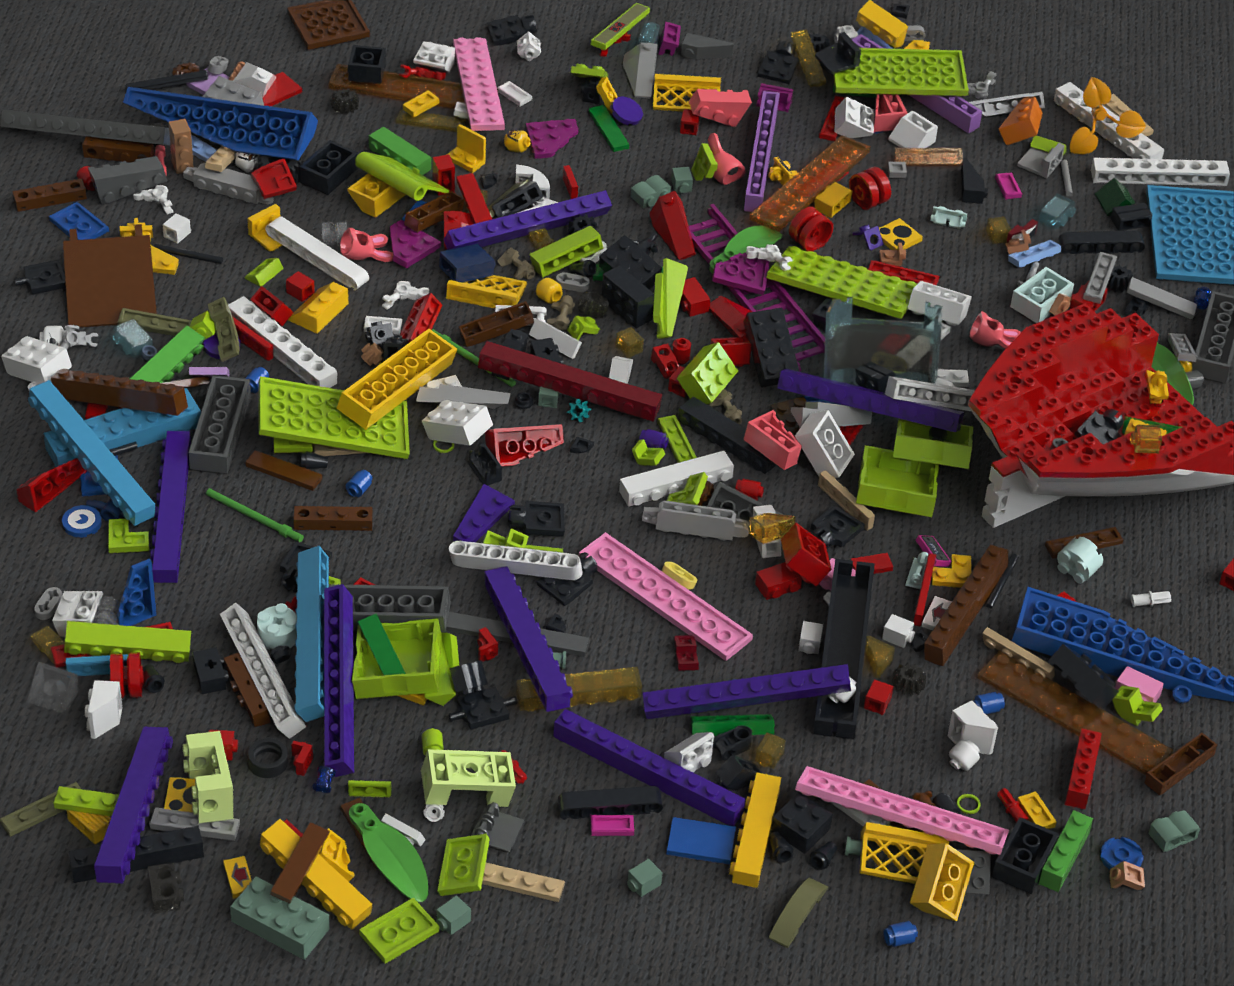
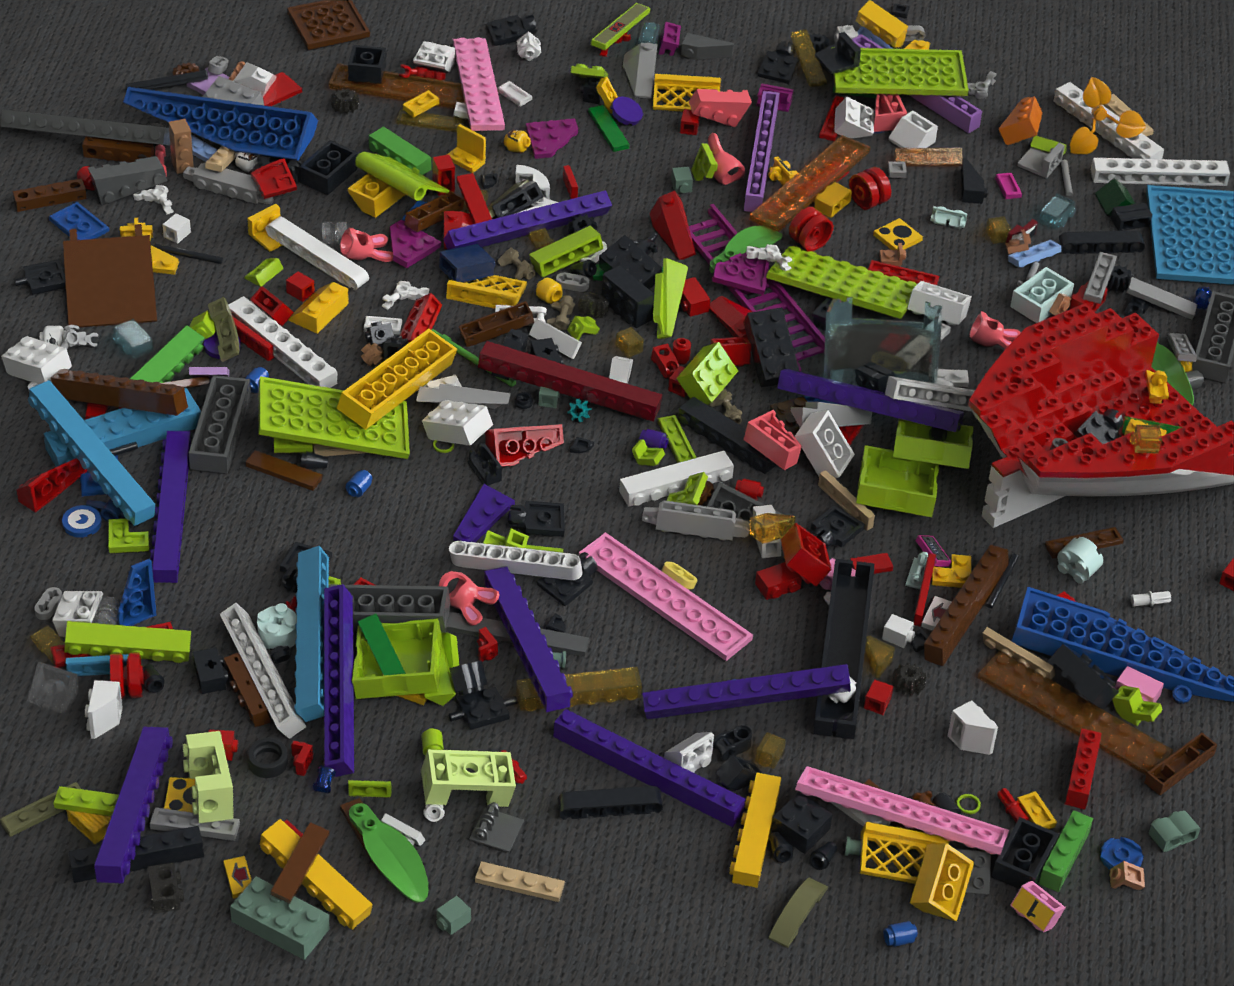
olive tile [118,308,192,336] -> none
sand blue hinge [141,345,157,361] -> none
bright green bar [206,488,304,542] -> none
reddish brown piece [294,506,373,531] -> none
yellow wing [319,828,354,882] -> none
lime plate [359,898,439,964] -> none
lime plate [438,834,490,896] -> none
dark pink tile [591,815,634,836] -> none
sand green brick [627,859,662,897] -> none
sand green brick [631,175,671,209] -> none
blue tile [667,817,736,864] -> none
dark red slope [674,635,699,671] -> none
green slope [690,714,775,736] -> none
white brick [799,621,823,654] -> none
dark purple bracket [853,224,883,250] -> none
white head [949,740,980,771] -> none
light grey wedge [969,92,1045,117] -> none
blue brick [973,692,1005,714] -> none
none -> coral piece [439,571,499,626]
none -> brick [1010,881,1066,932]

